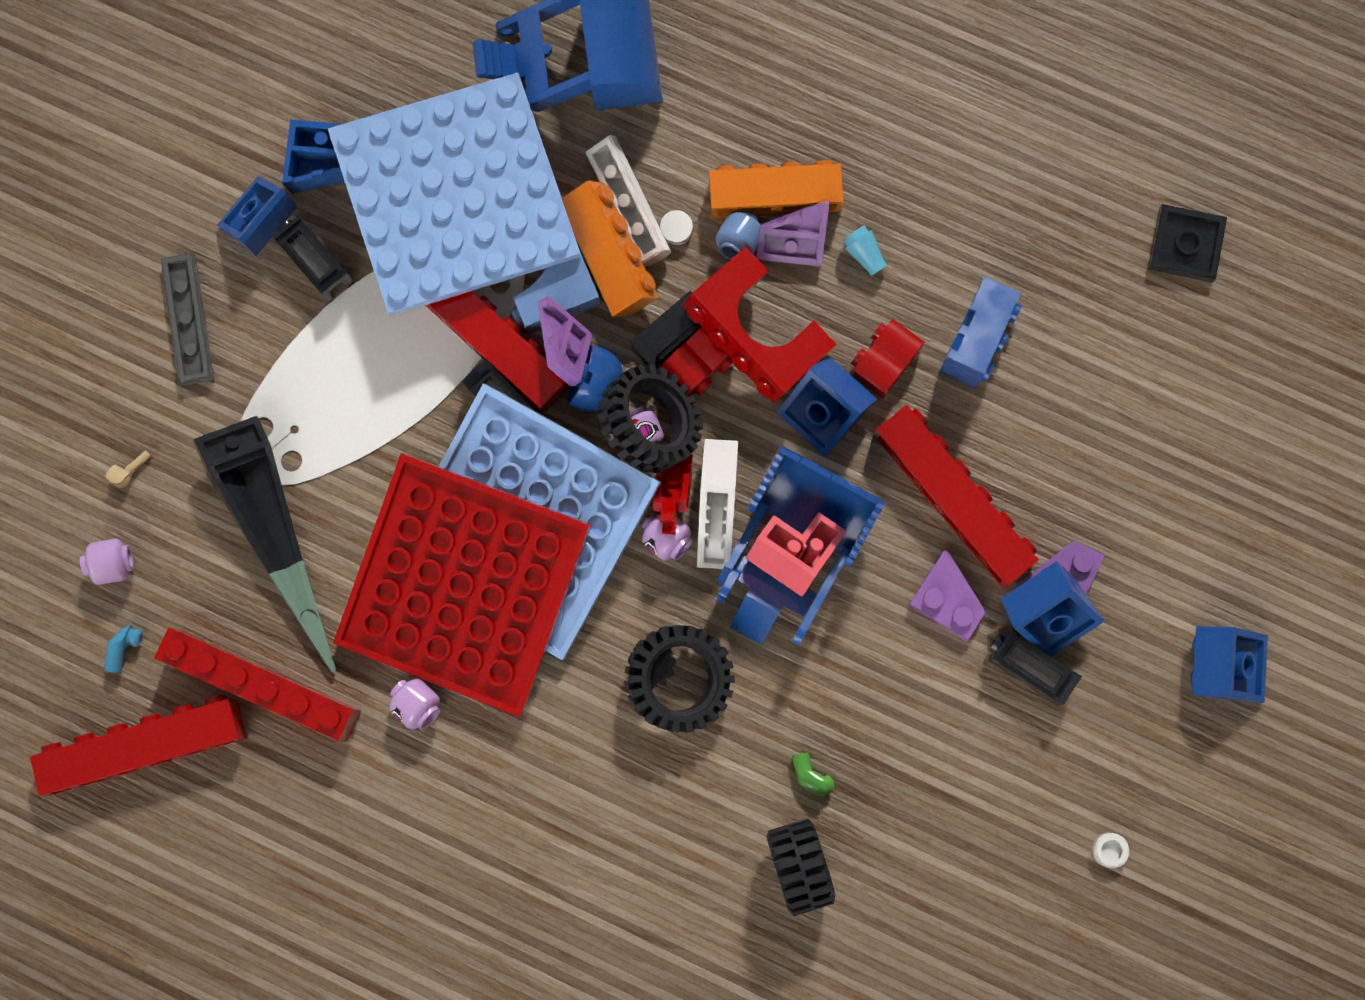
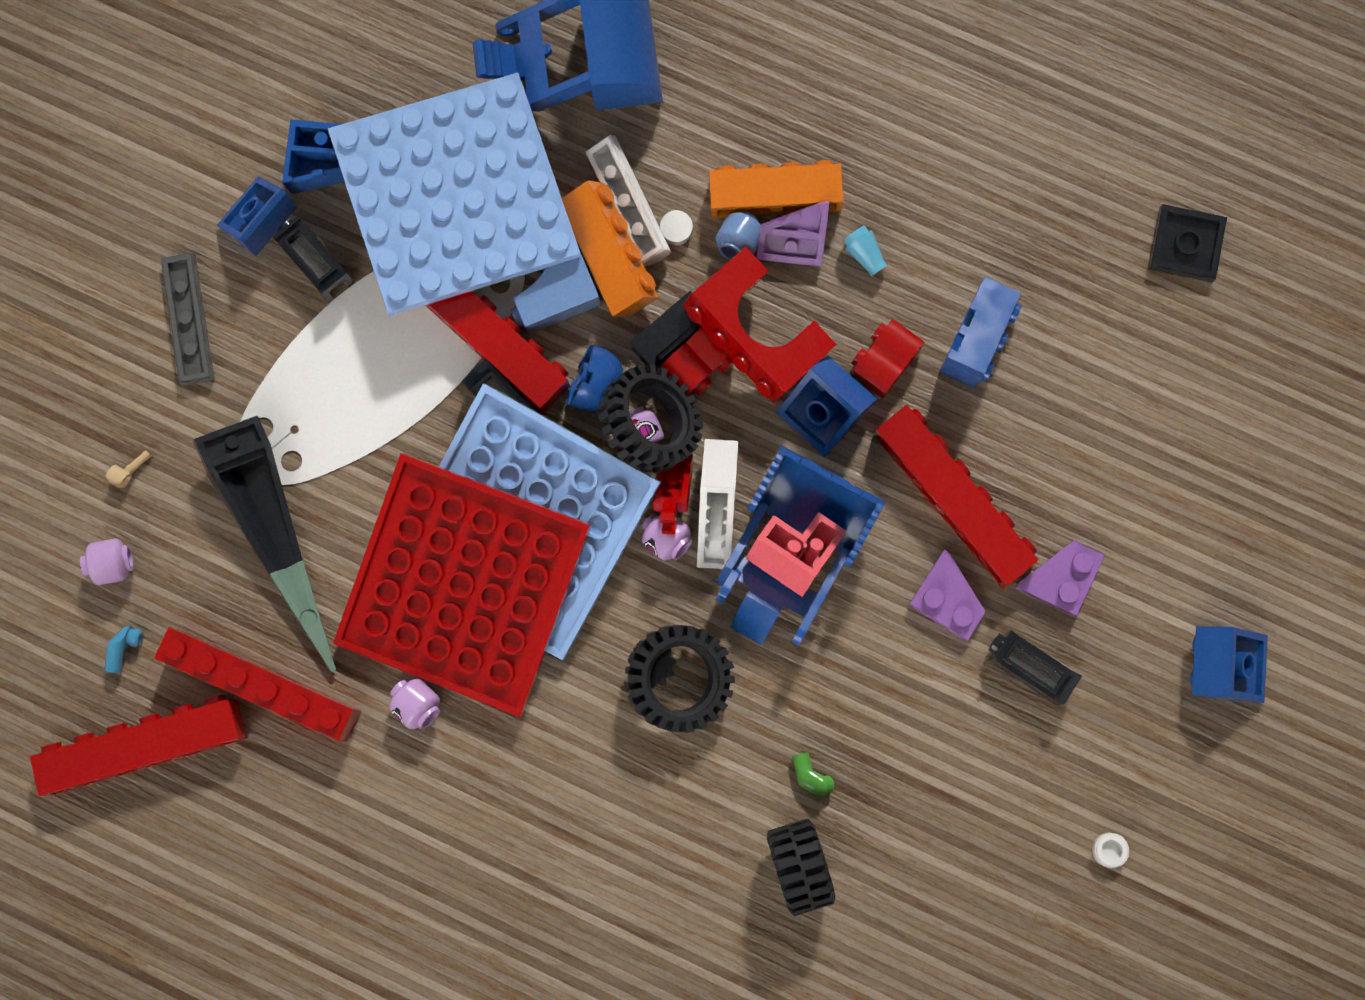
medium lavender wing [538,296,592,387] -> none
blue slope [1001,561,1105,657] -> none

